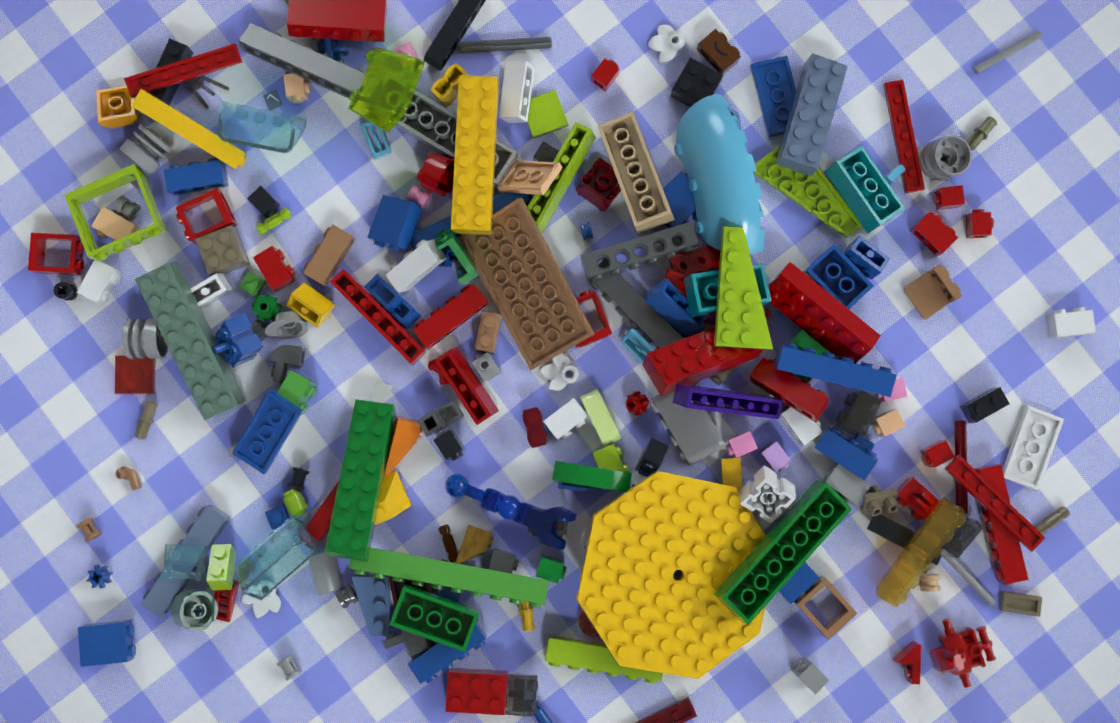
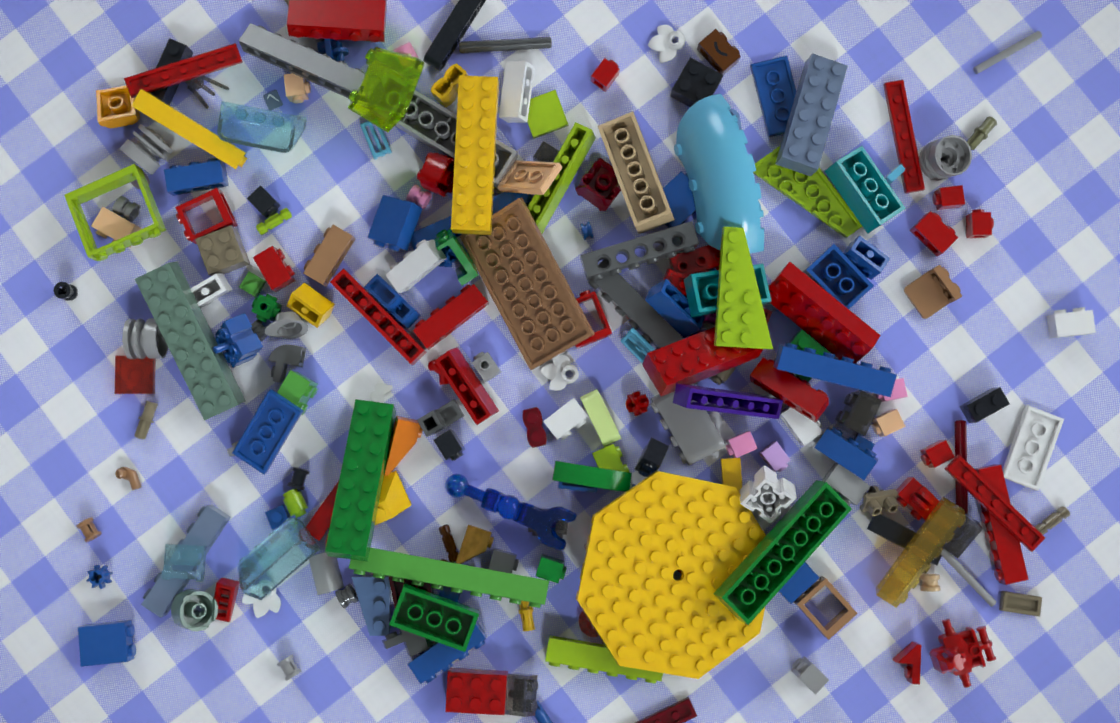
red window [28,233,85,276] -> none
white brick [77,260,122,305] -> none
lime brick [206,544,237,590] -> none
medium nougat brick [475,311,502,354] -> none

